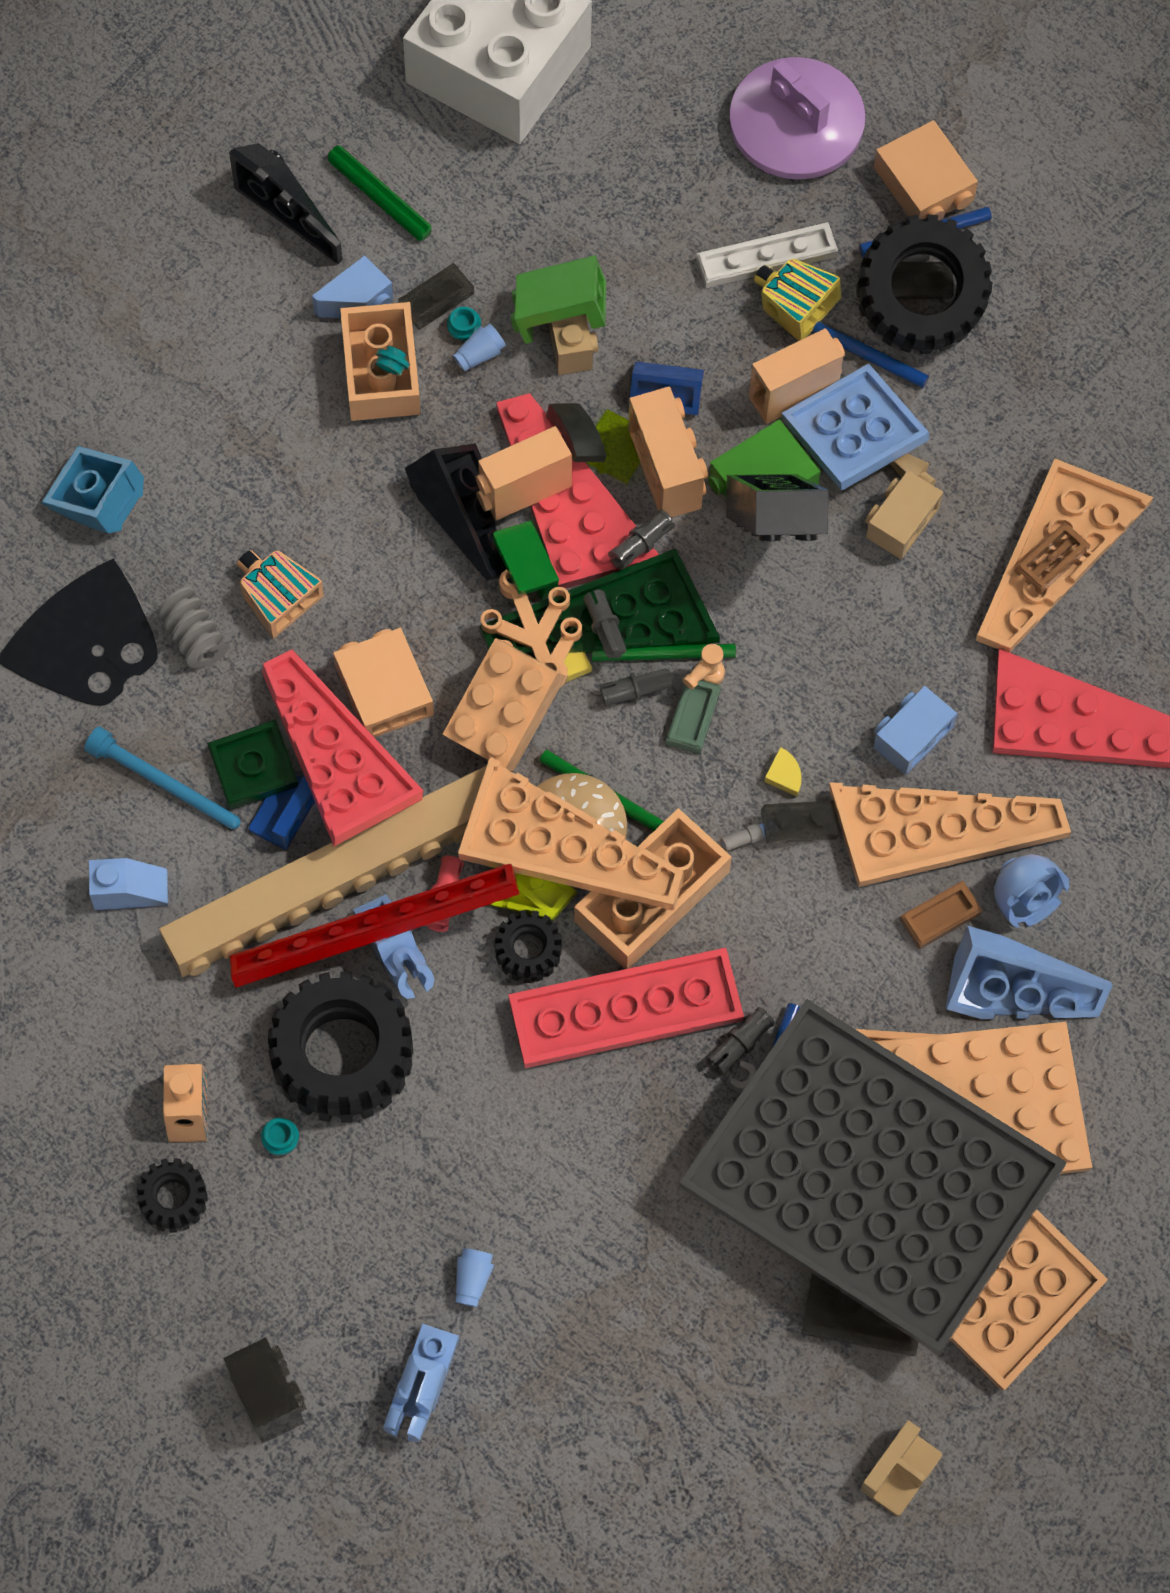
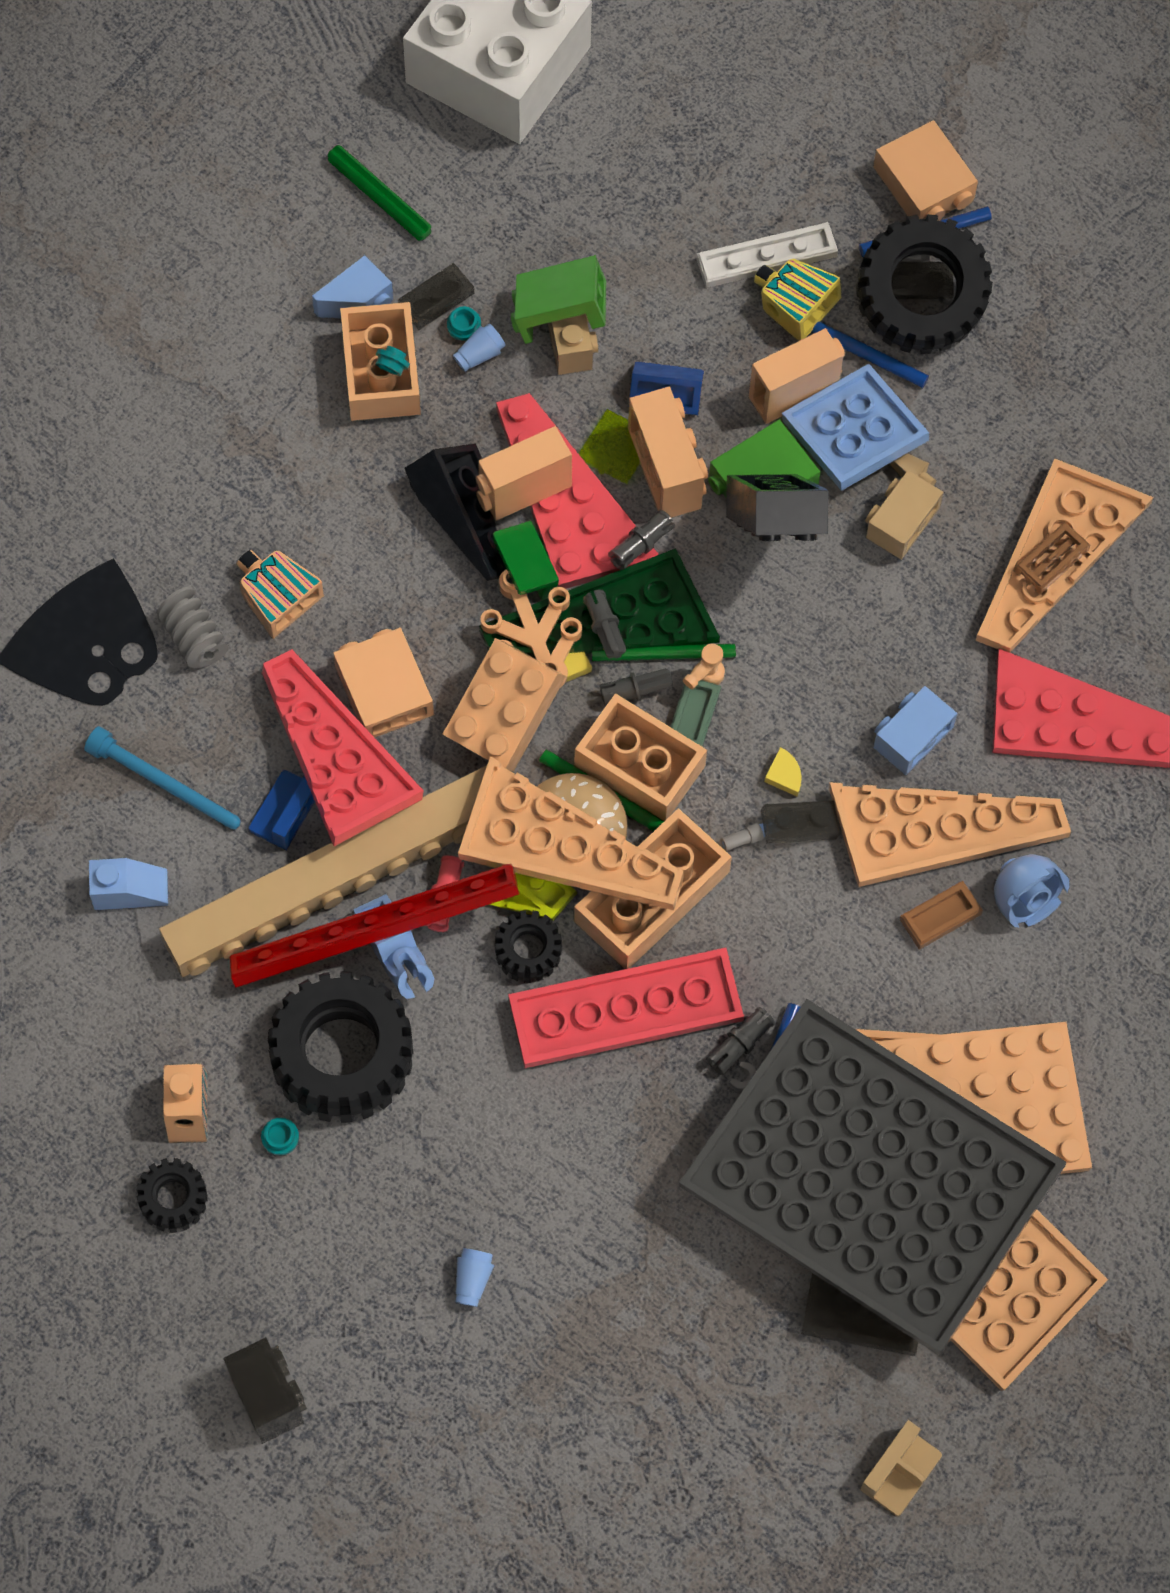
dark azure slope [41,446,144,534] -> none
dark green tile [207,719,299,810] -> none
black wedge [229,143,343,264] -> none
light blue plate [383,1324,459,1442] -> none
pearl dark grey slope [546,403,607,462] -> none
lavender bracket [729,57,865,179] -> none
light blue wedge [946,926,1113,1019] -> none
none -> light nougat brick [574,693,707,821]

